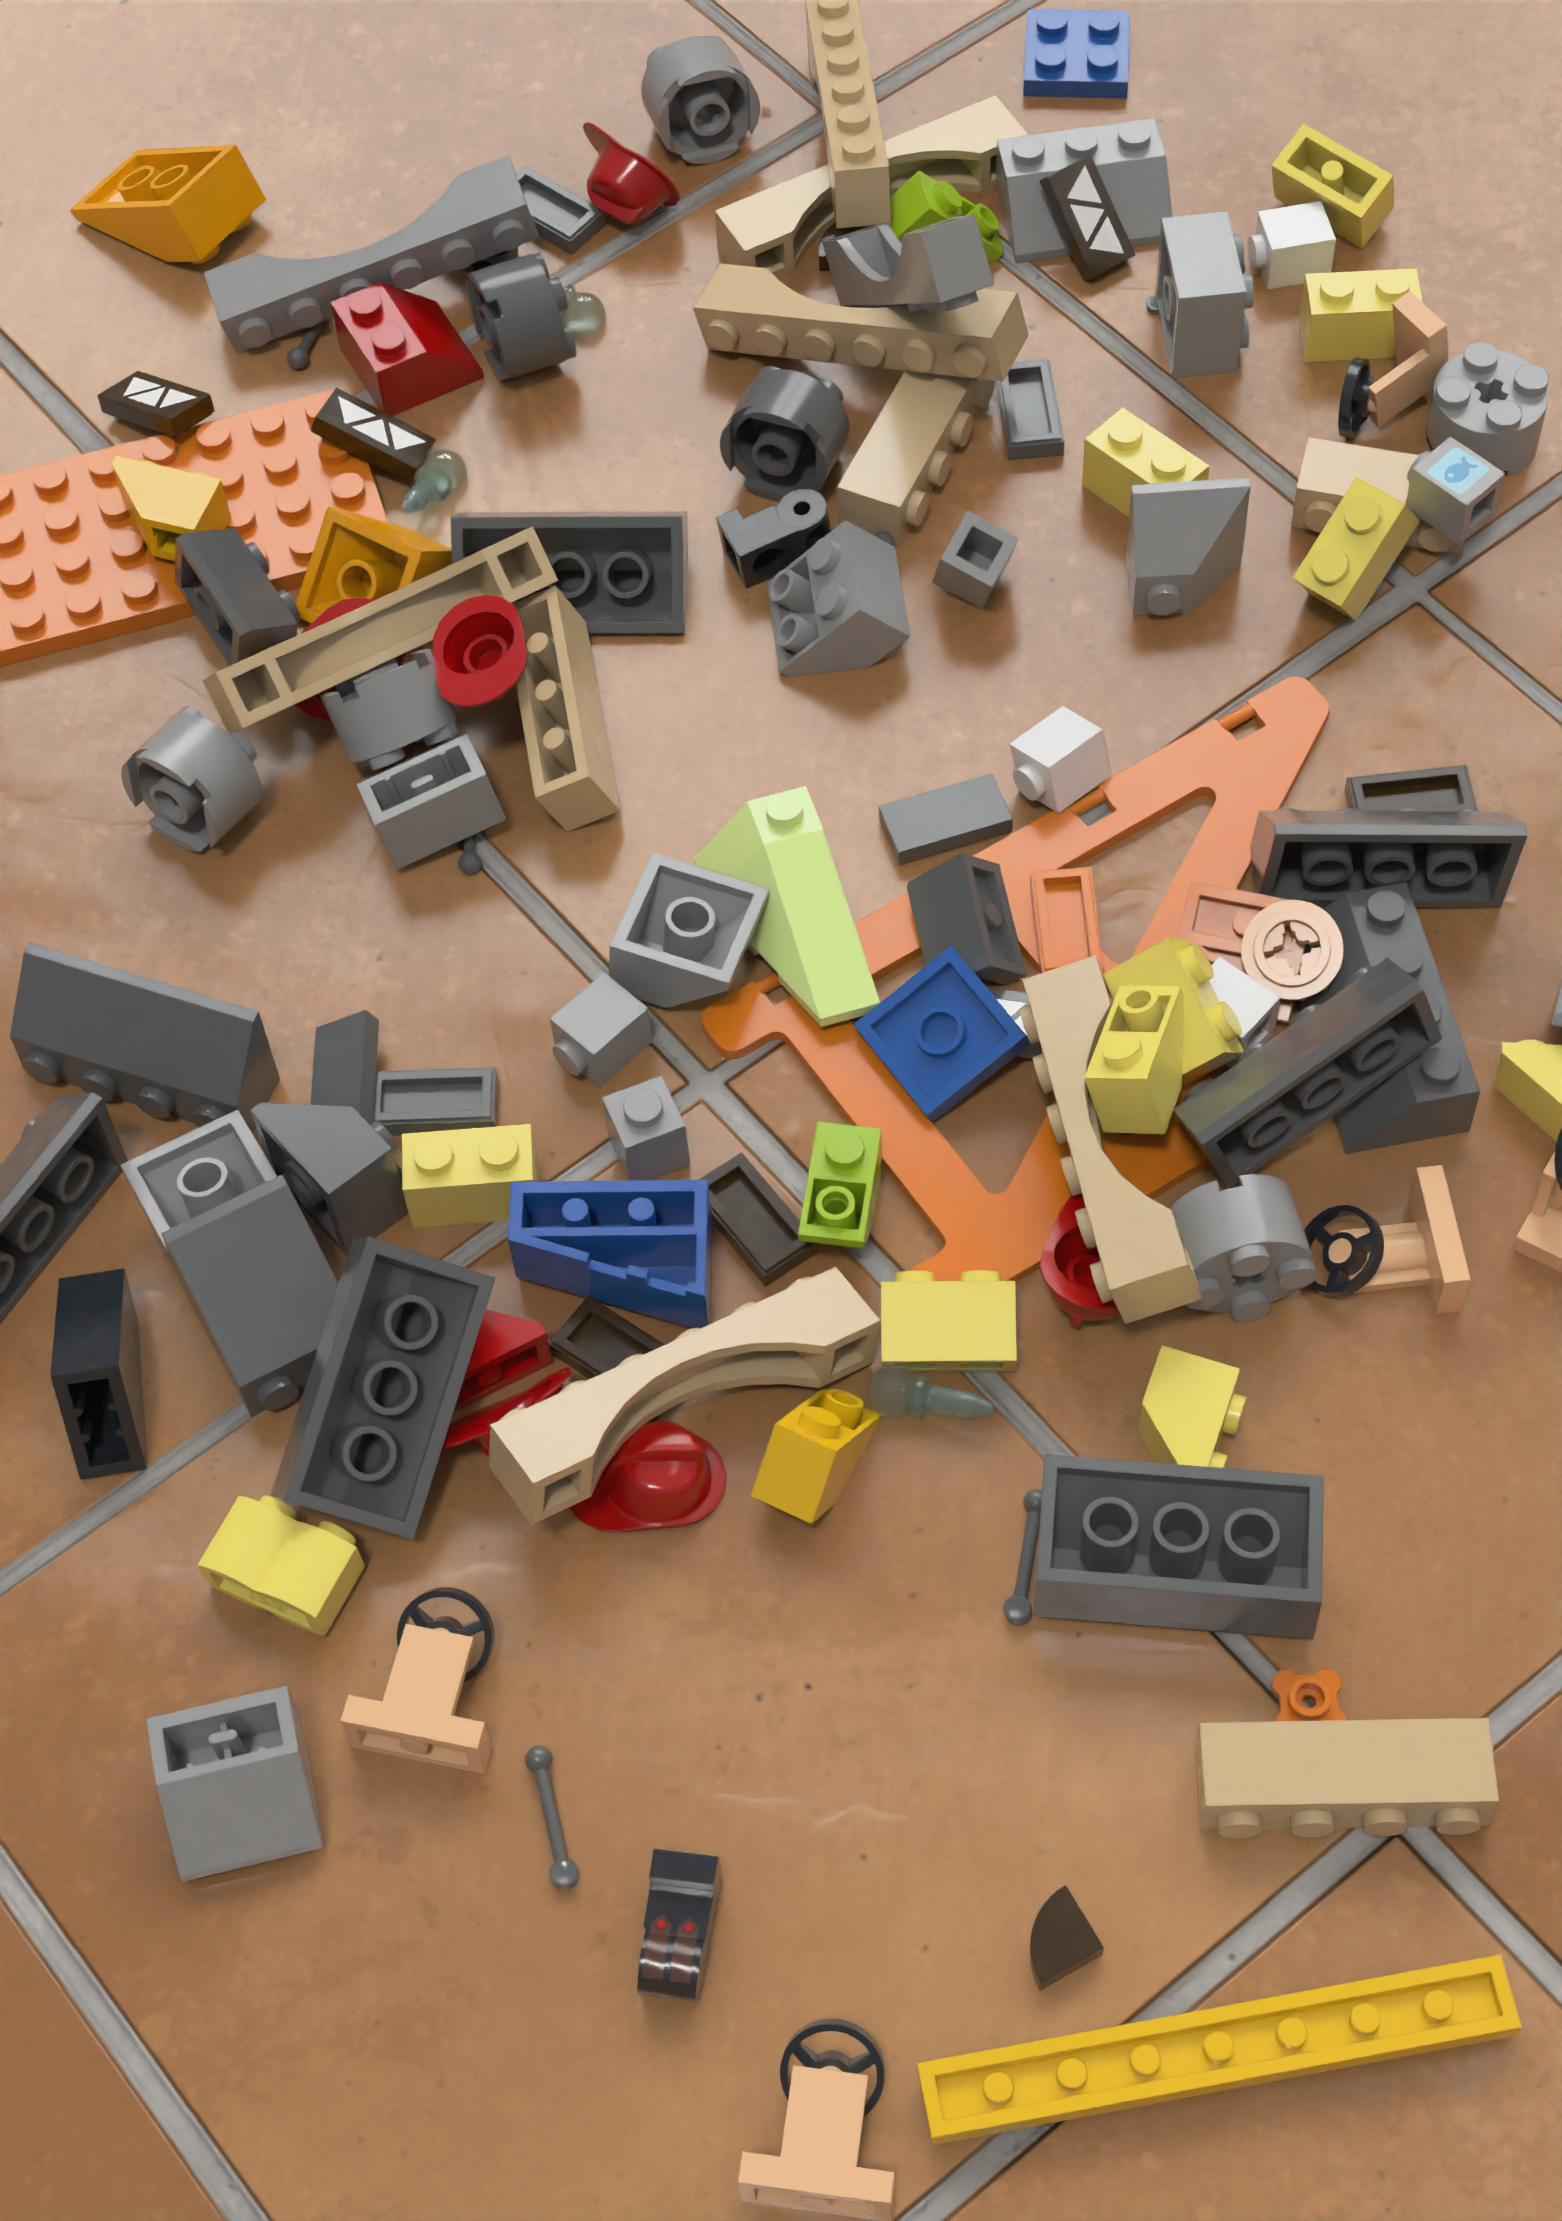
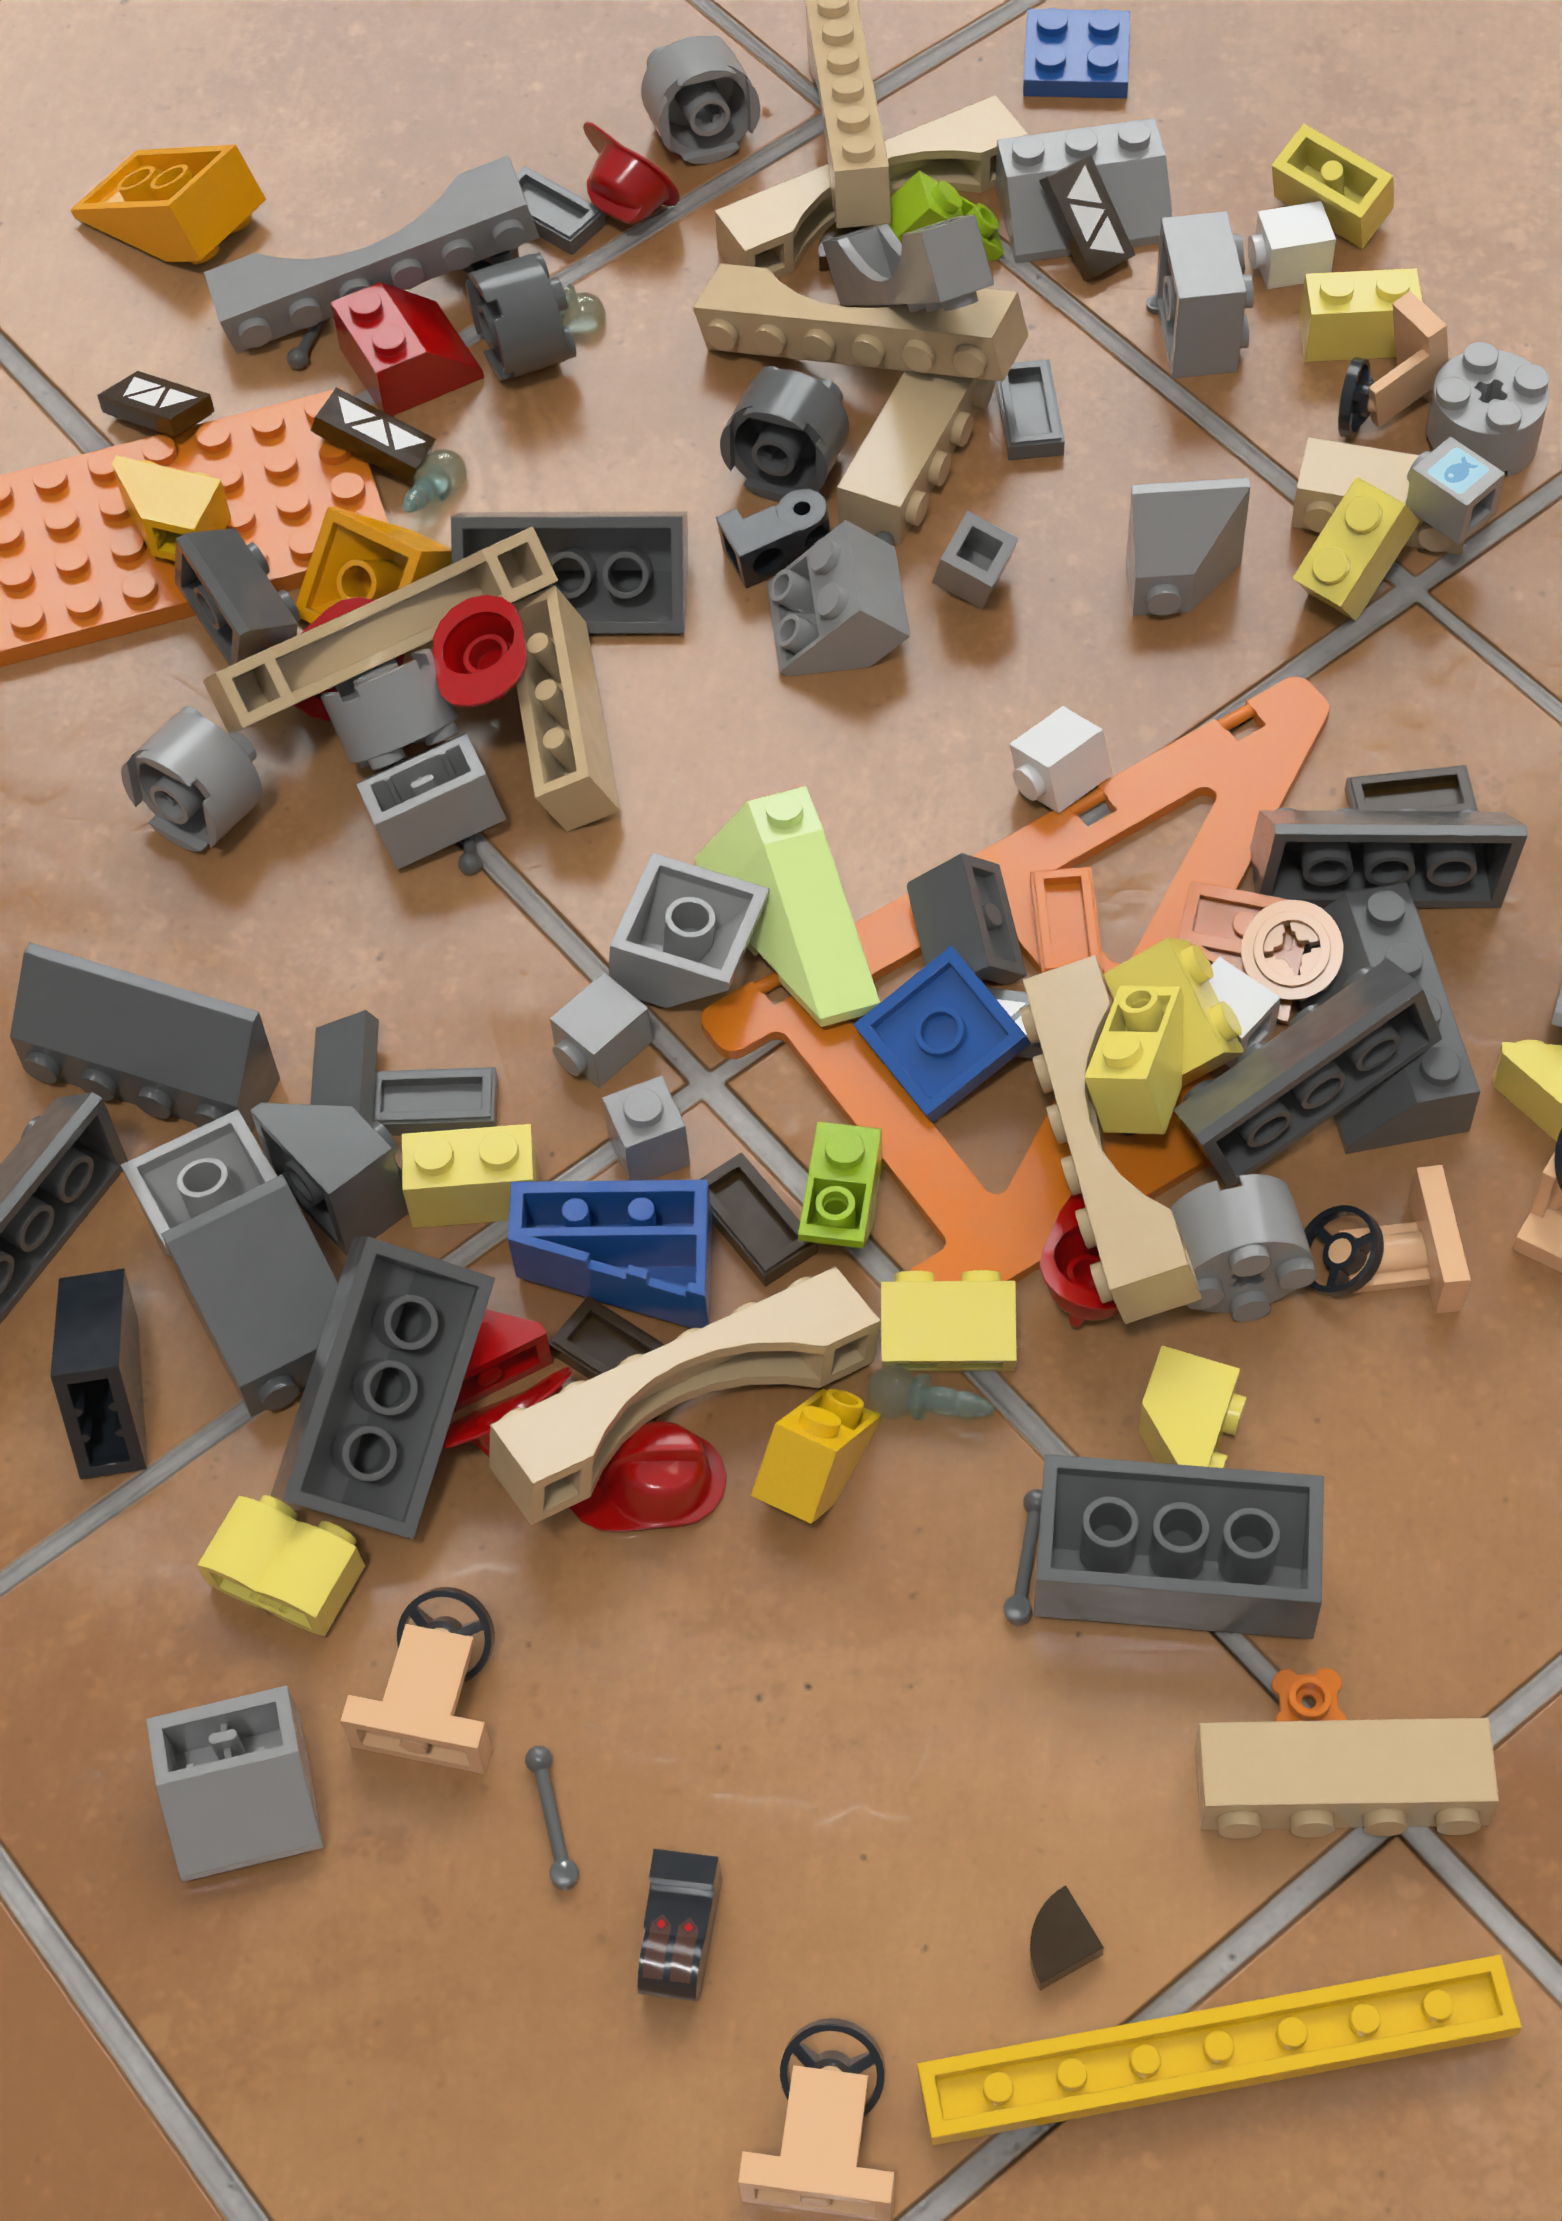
tile [879,773,1013,865] -> none
light yellow brick [1082,407,1209,517] -> none

